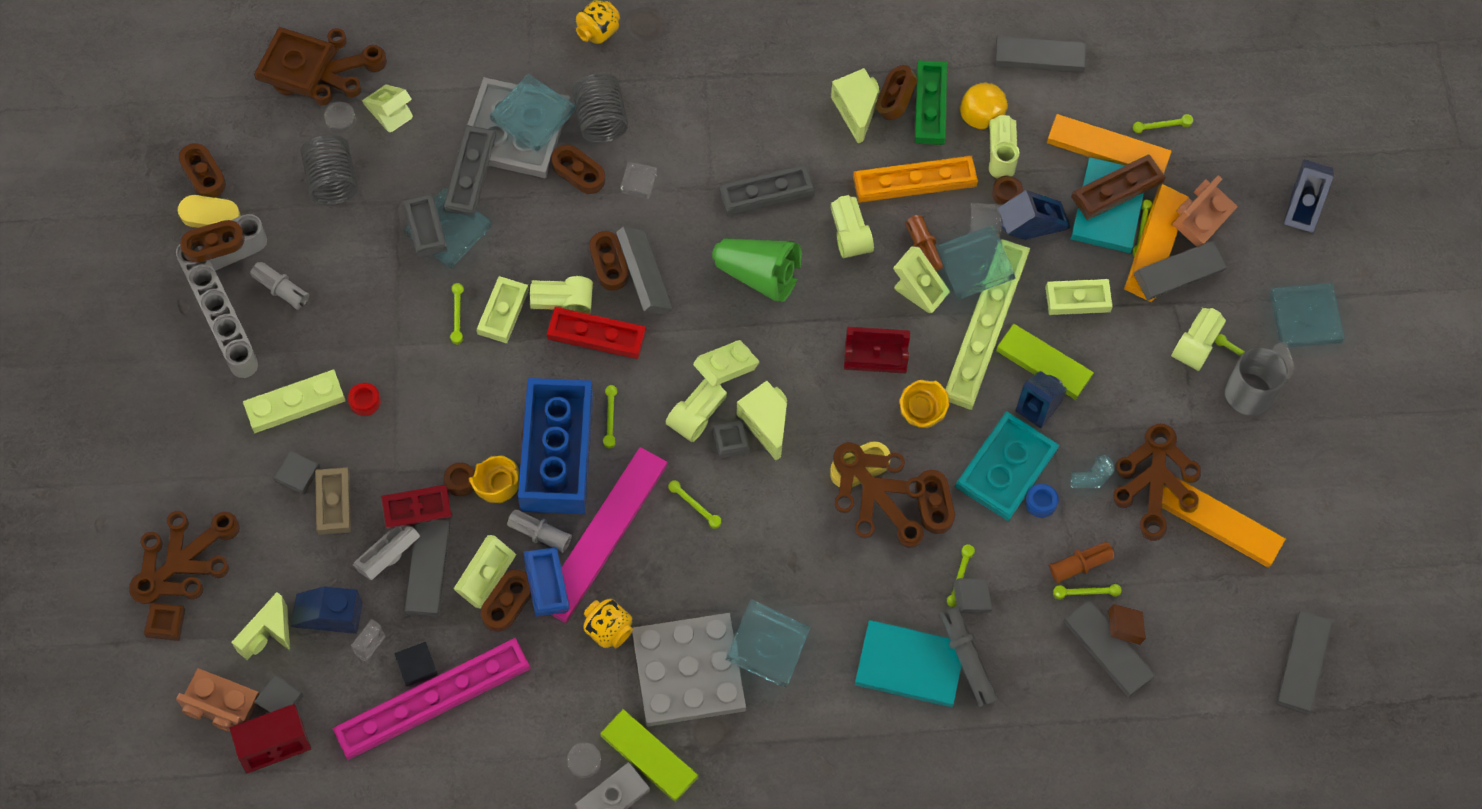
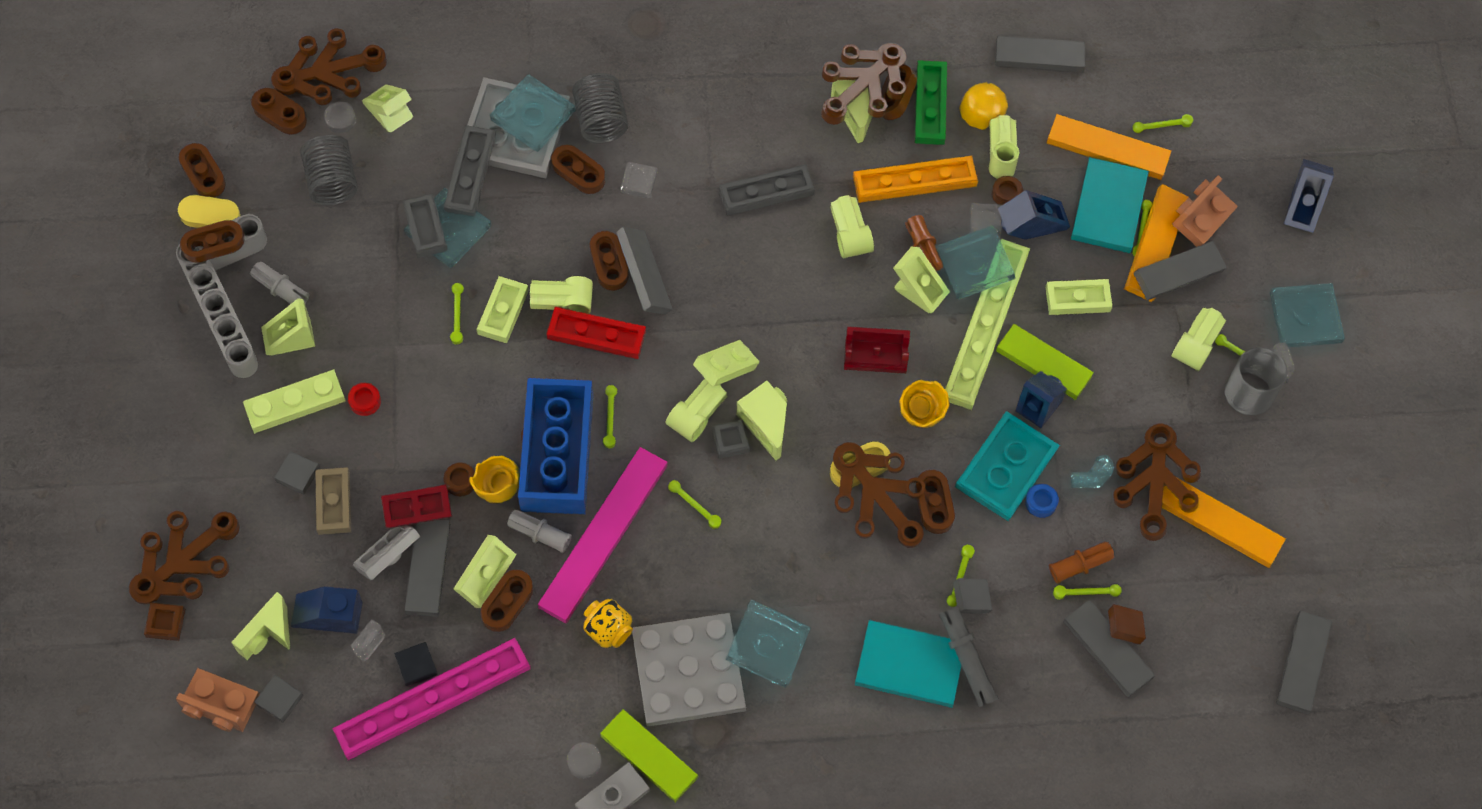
dark red hinge [229,704,312,774] -> none
reddish brown tile [254,27,335,98] -> none
blue tile [523,547,570,617] -> none
yellow head [576,0,620,44] -> none
bright green cone [712,238,802,302] -> none
reddish brown tile [1071,154,1166,220] -> none
none -> reddish brown plate [251,88,307,135]
none -> yellowish green slope [261,298,315,356]
none -> reddish brown plant [821,43,906,125]

